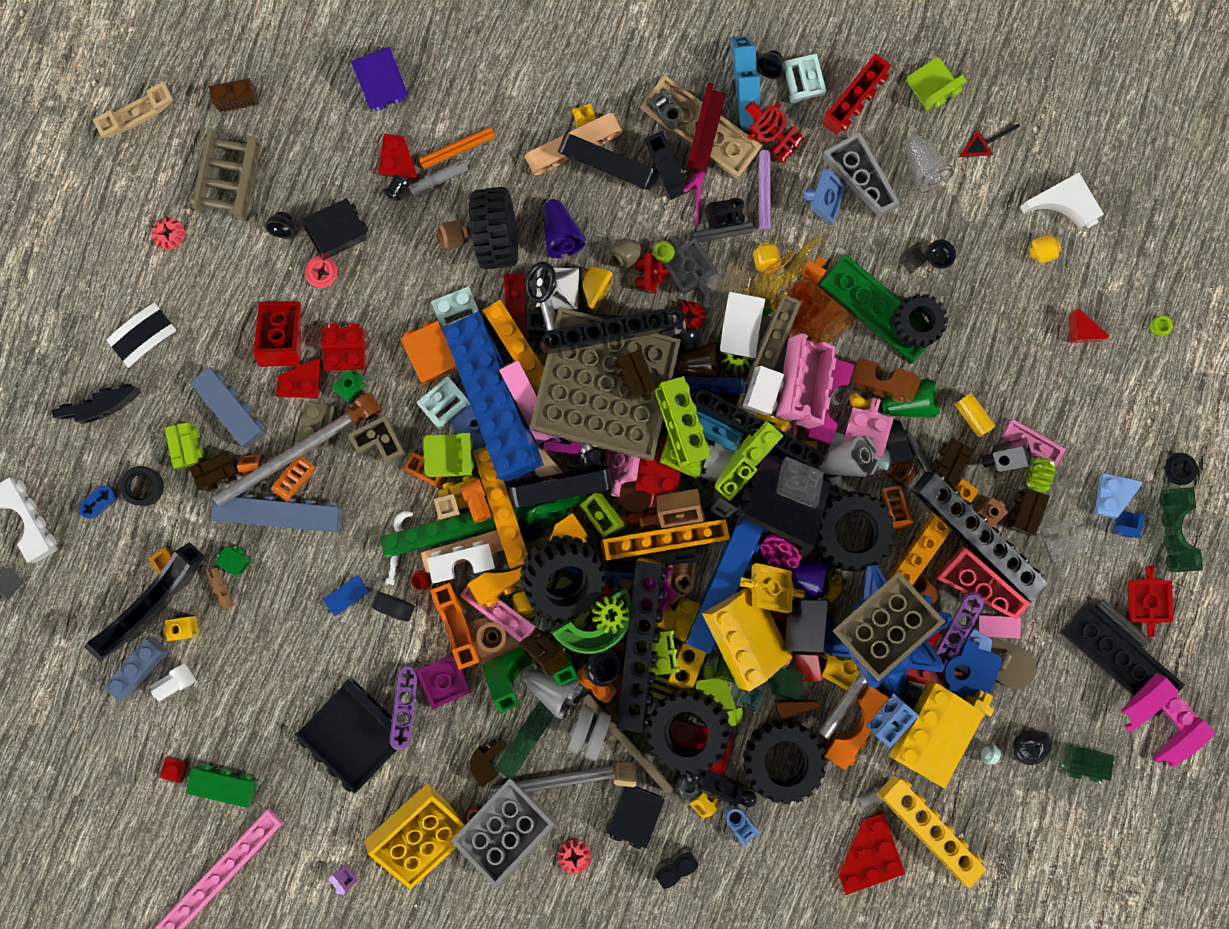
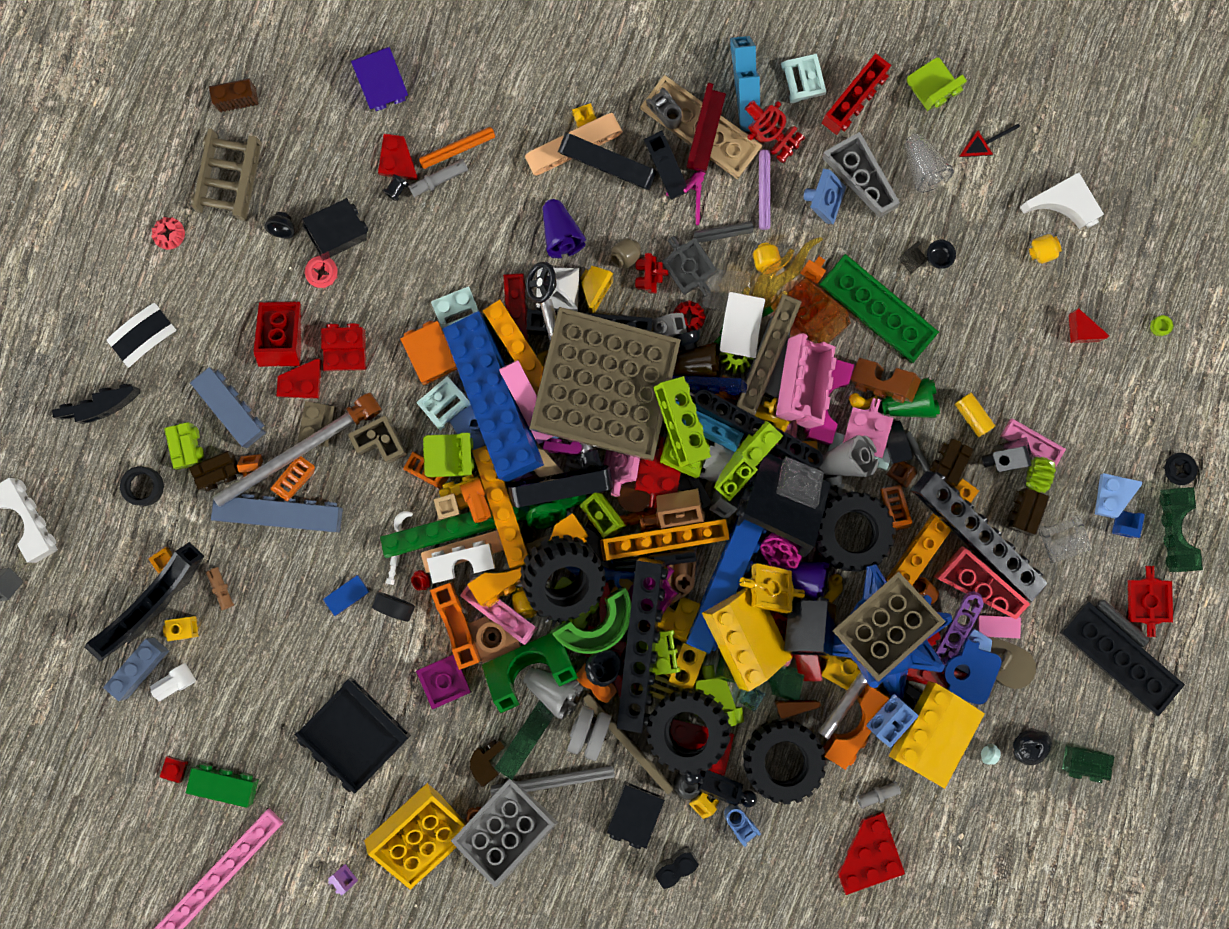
blue beam [79,486,117,519] -> none
tan slope [93,81,174,138] -> none
green brick [215,544,252,577] -> none
green brick [332,369,367,403] -> none
medium lavender beam [390,667,417,750] -> none
medium nougat head [436,220,468,249] -> none
black tyre [469,187,518,270] -> none
dark brown brick [519,628,568,677] -> none
black beam [540,307,685,354] -> none
coral gear [557,839,591,874] -> none
lime gear [592,596,628,633] -> none
dark brown brick [613,349,657,401] -> none
tan slope [614,762,636,787] -> none
lime tile [653,241,675,263] -> none
black piece [705,198,745,229] -> none
white brick [742,366,784,415] -> none
black piece [756,50,784,79] -> none
yellow brick [876,775,987,888] -> none
black tyre [891,294,948,349] -> none
yellow tile [965,690,994,717] -> none
nougat brick [975,497,1008,528] -> none
dark pink wedge [1120,673,1216,767] -> none

